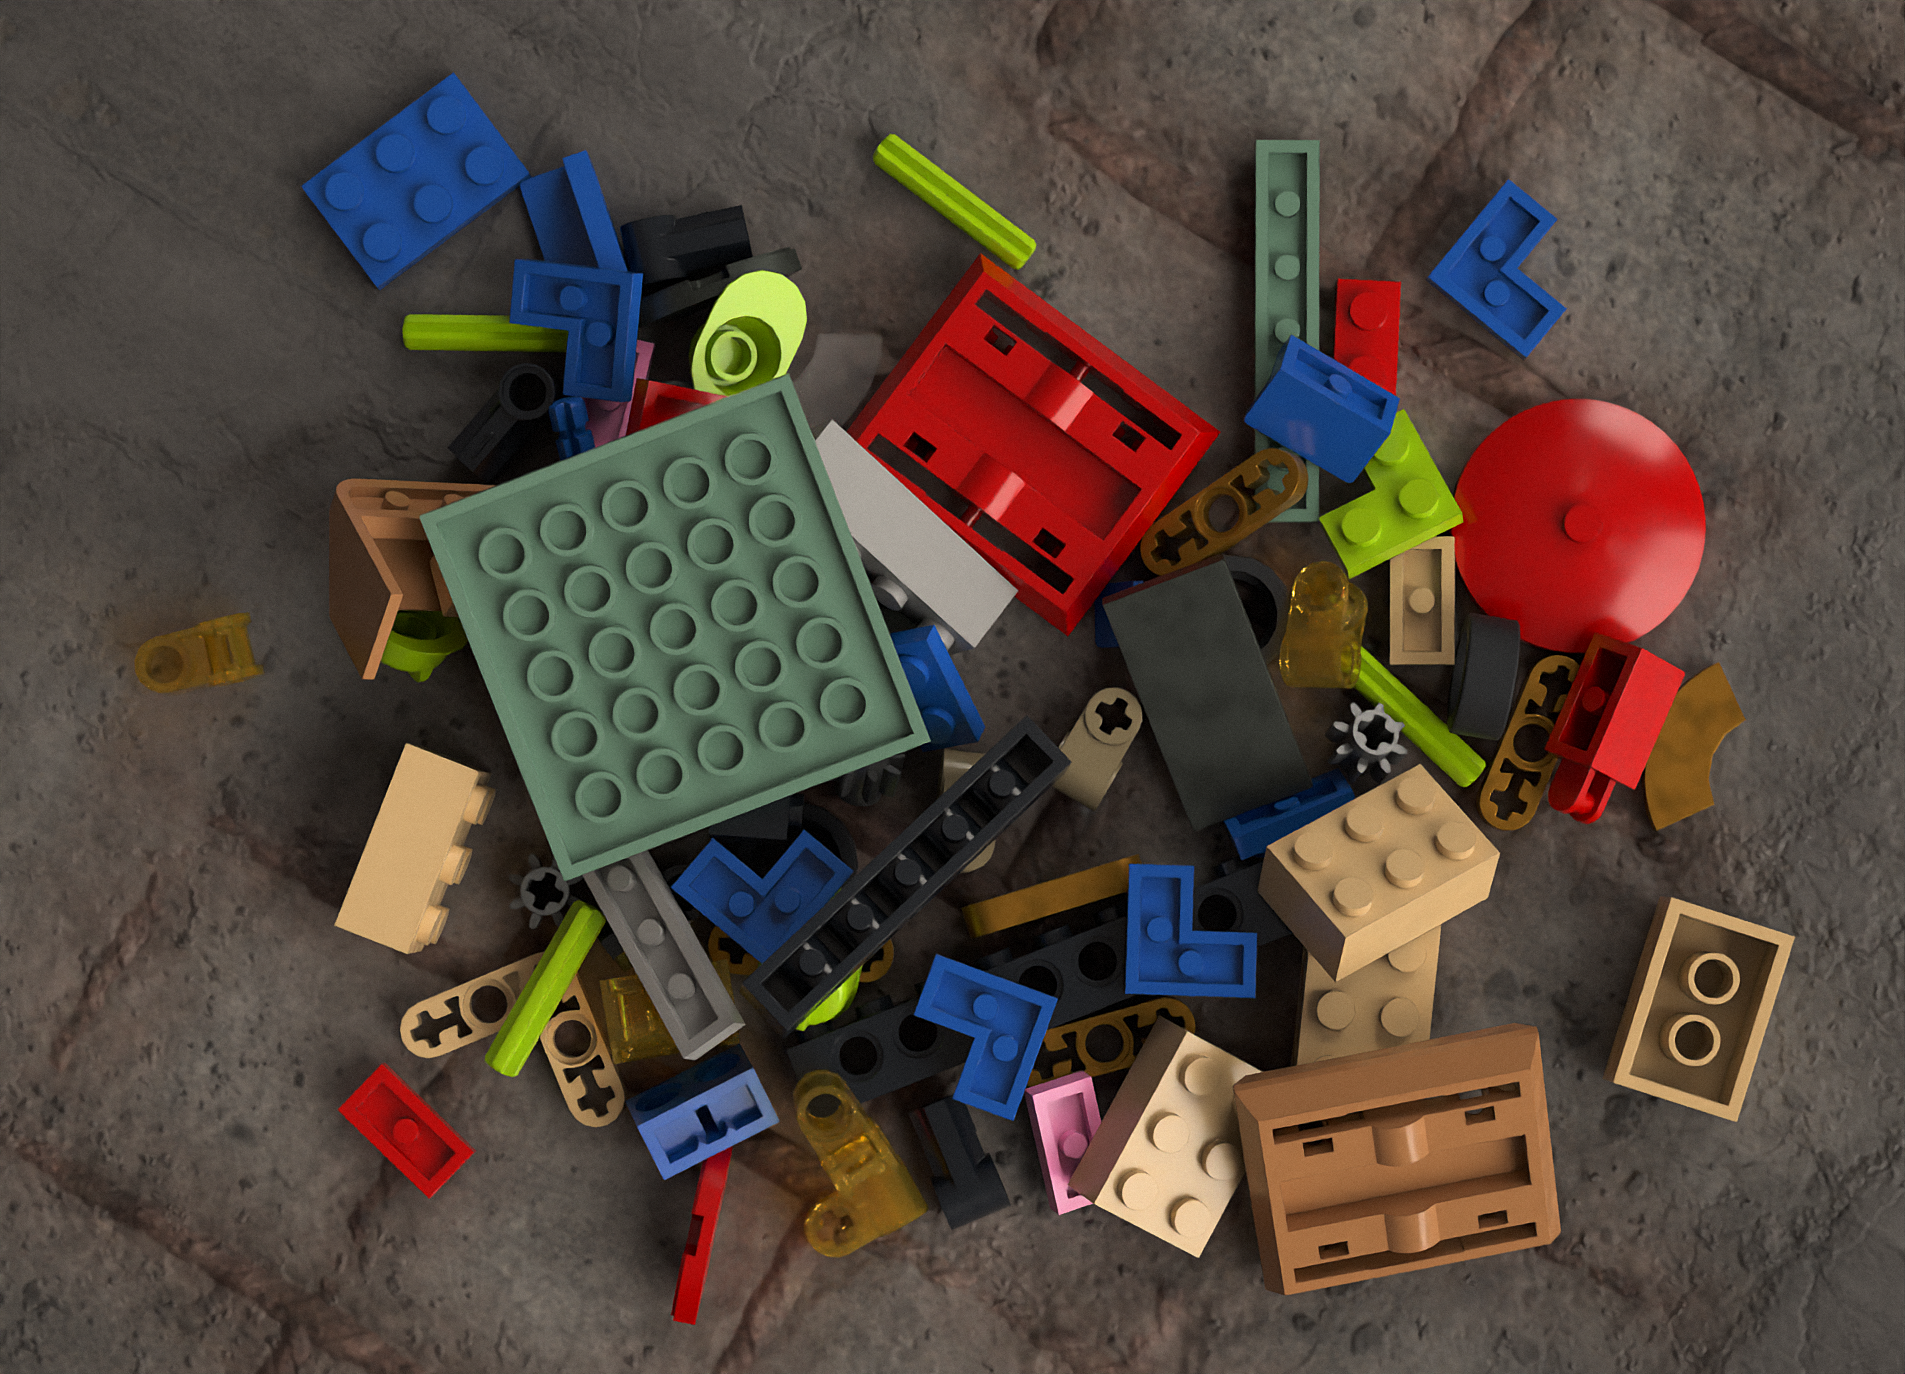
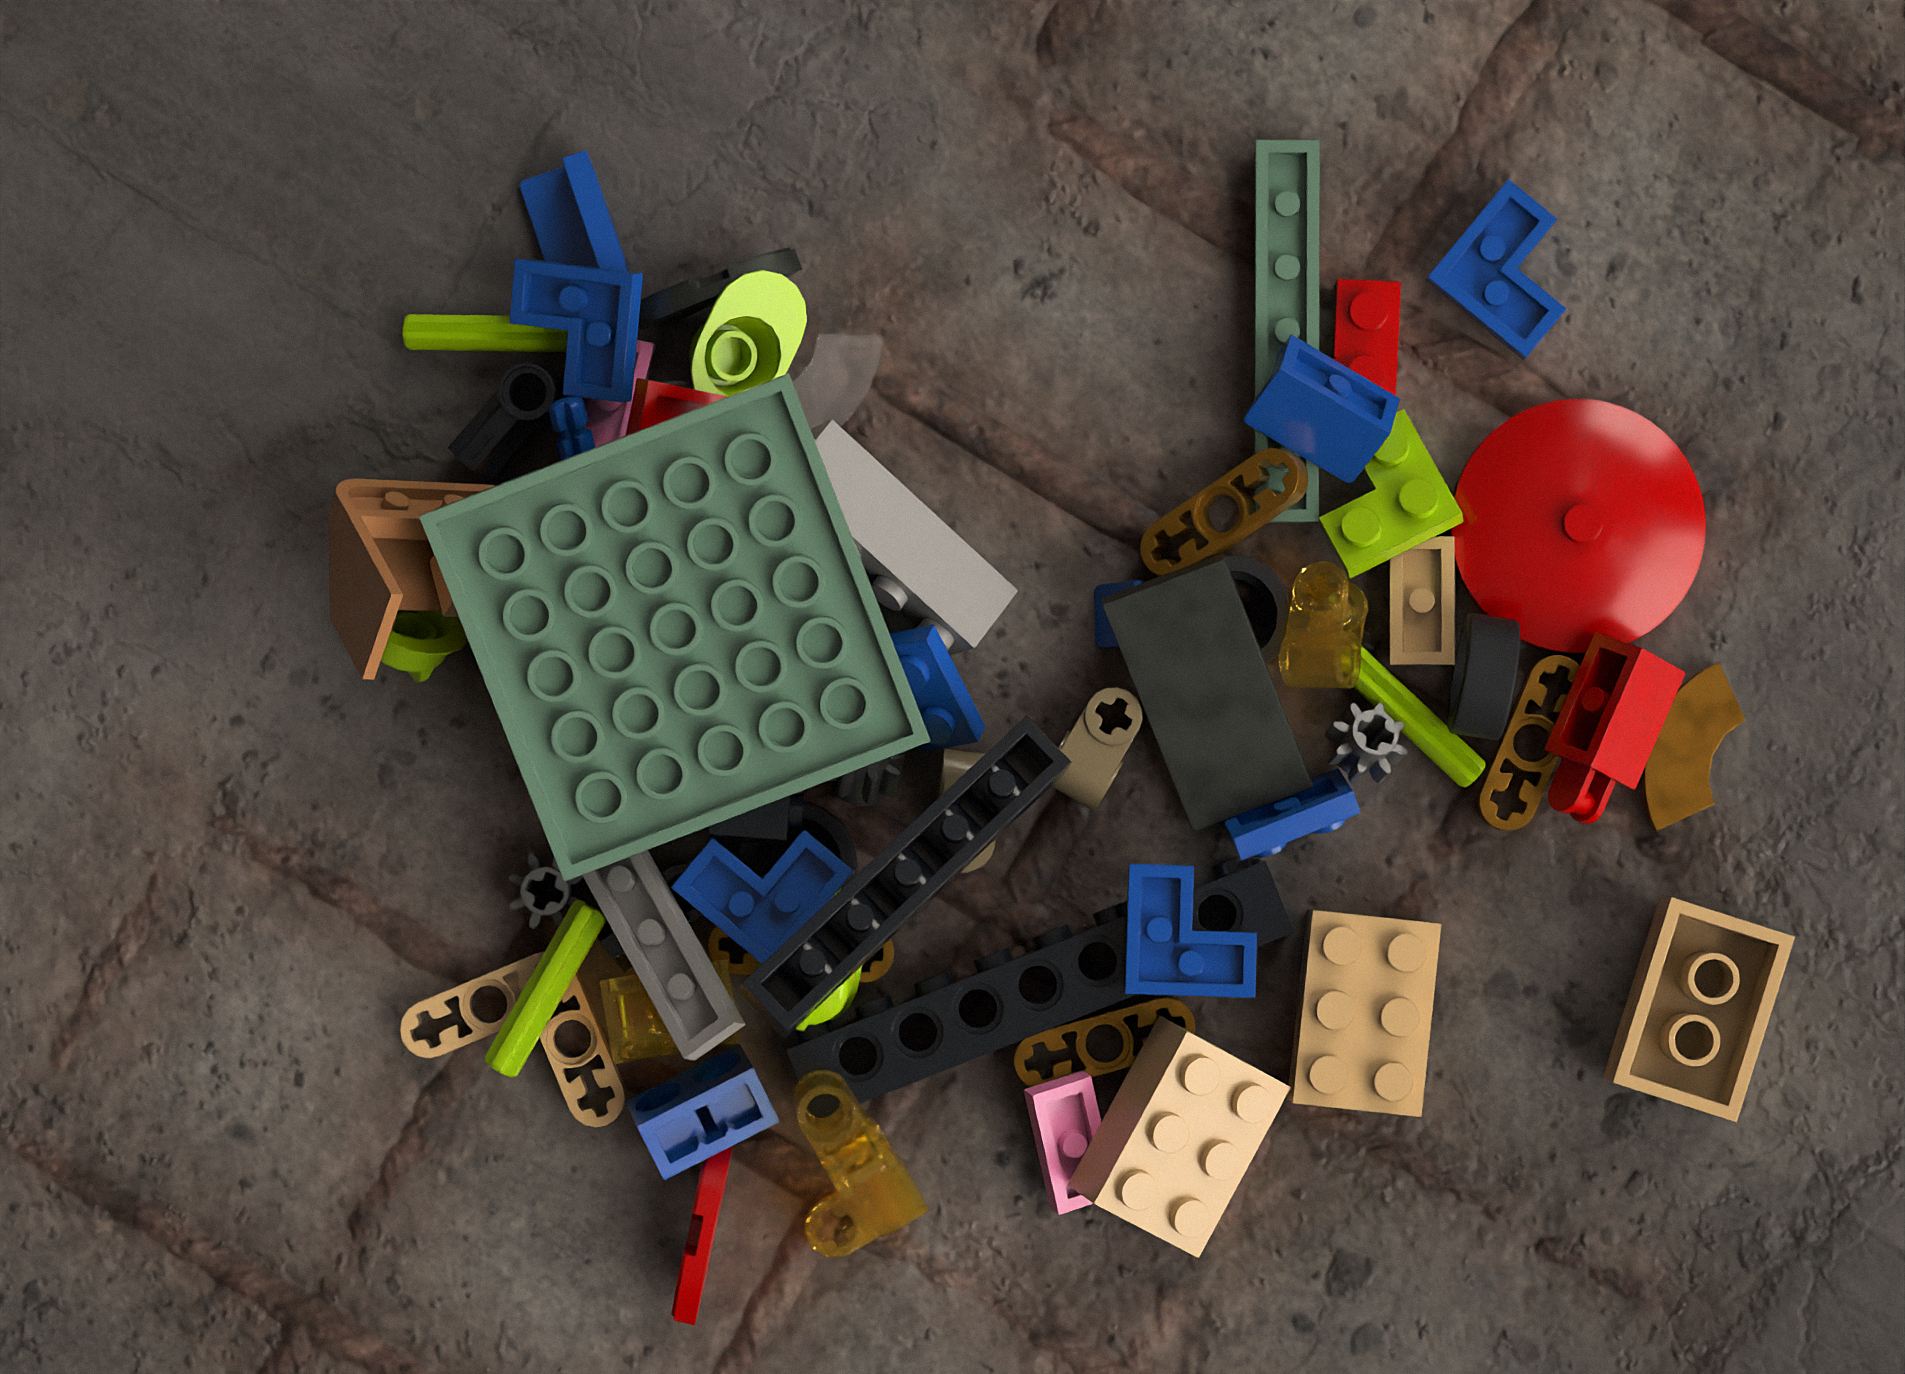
clear yellow piece [134,612,265,696] -> none
blue plate [301,72,532,290] -> none
tan brick [334,743,496,954] -> none
red plate [338,1062,476,1199] -> none
black piece [620,205,753,290] -> none
red piece [846,253,1221,637] -> none
lime axle [873,134,1036,270] -> none
black piece [909,1093,1011,1230] -> none
blue plate [914,954,1058,1121] -> none
pearl gold beam [961,854,1142,938] -> none
medium nougat piece [1233,1023,1561,1296] -> none
tan brick [1257,764,1500,982] -> none

